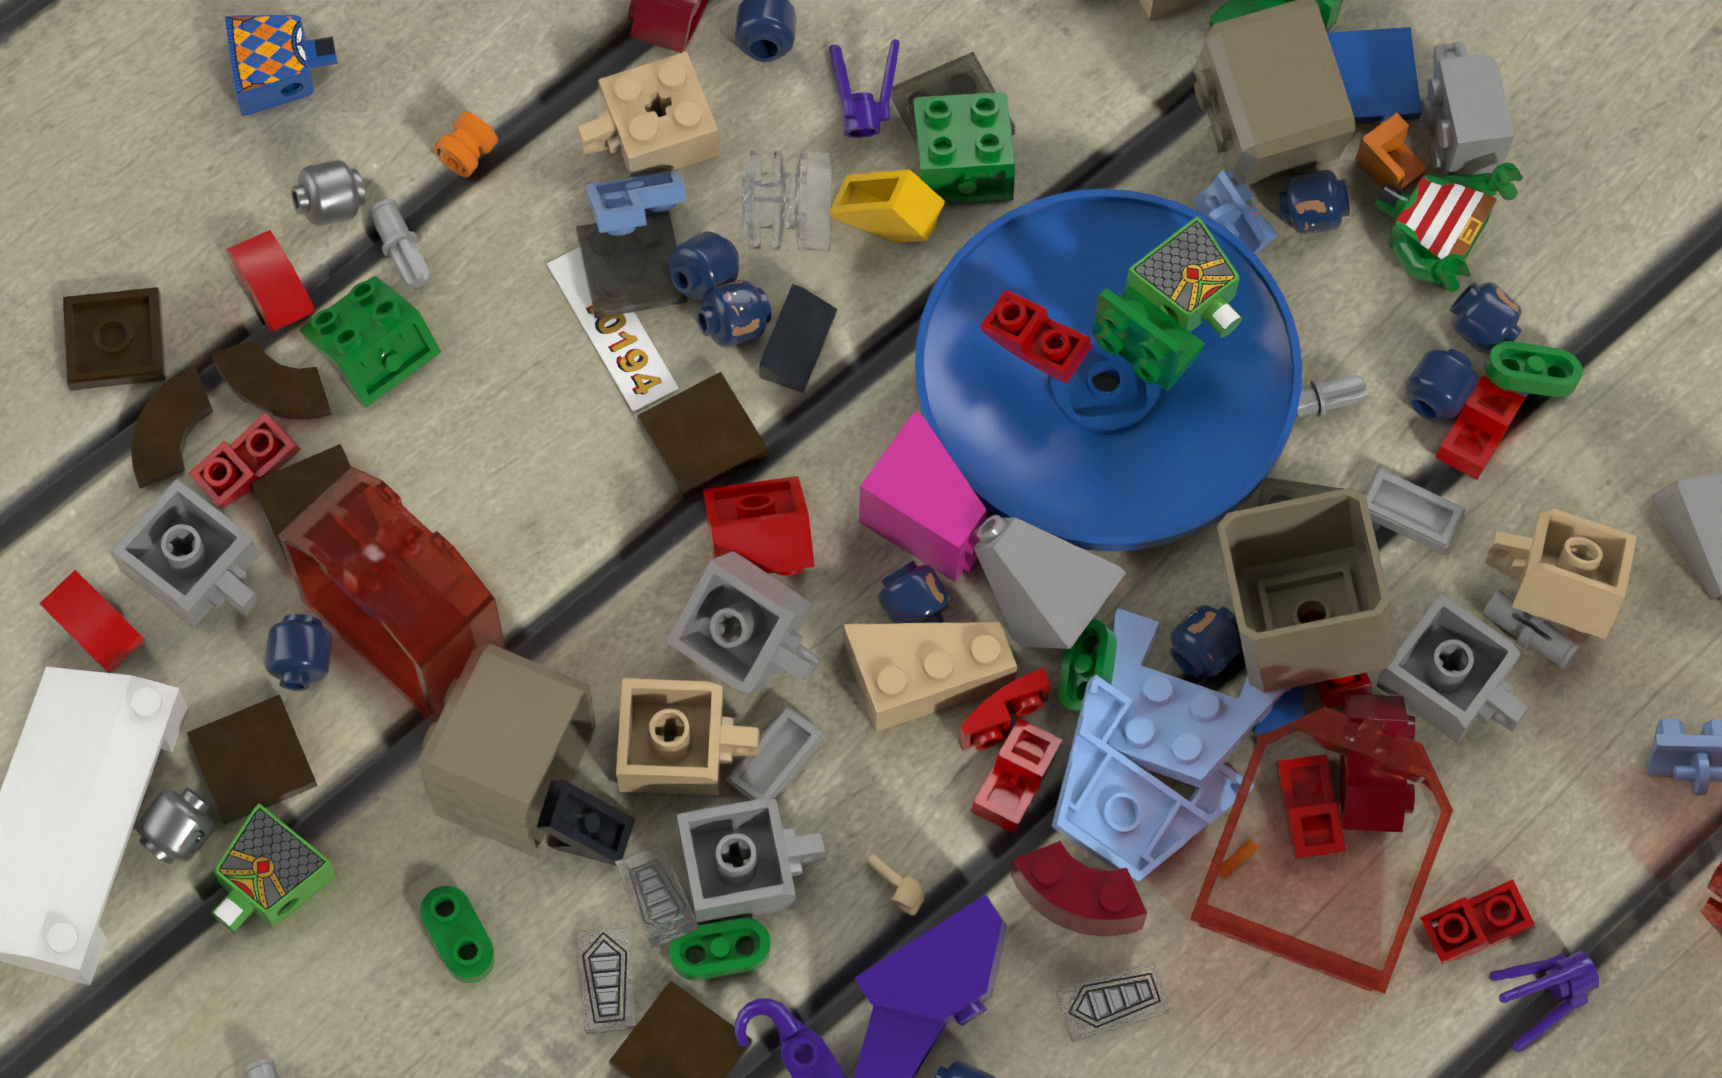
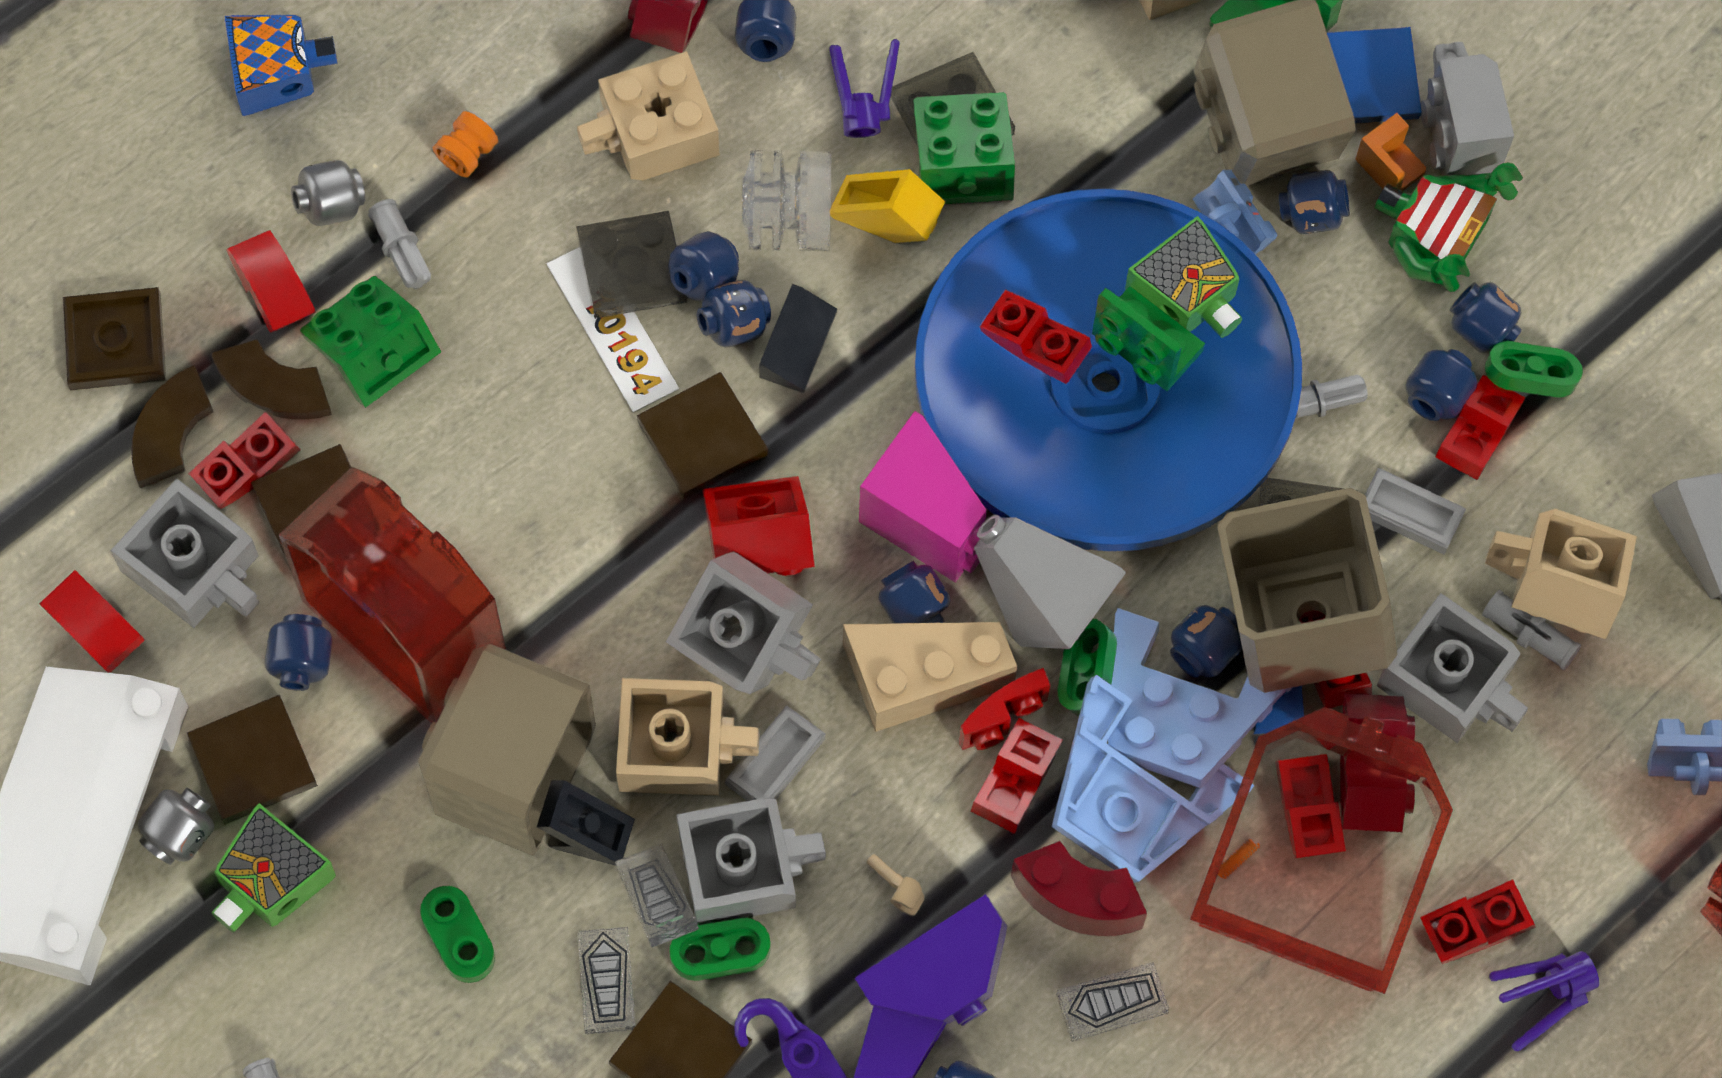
medium blue plate [585,169,687,235] -> none

